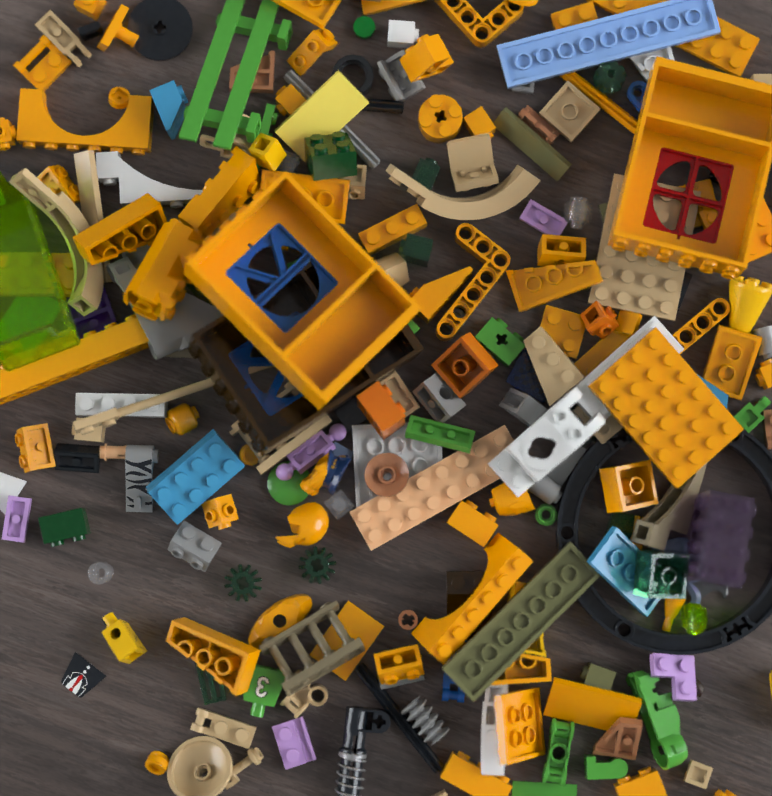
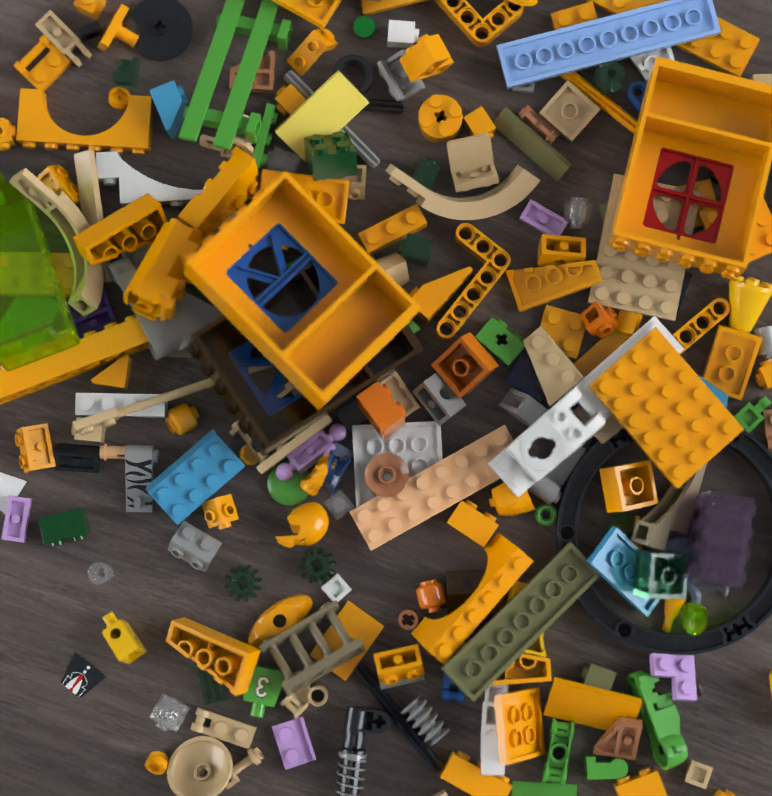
yellow brick [248,132,287,172] -> none
bright green plate [405,415,475,453] -> none
none -> light orange slope [91,353,132,389]
none -> clear green panel [112,57,140,88]
none -> clear brick [150,693,190,732]
none -> white tile [321,573,352,602]
none -> orange head [416,579,447,613]

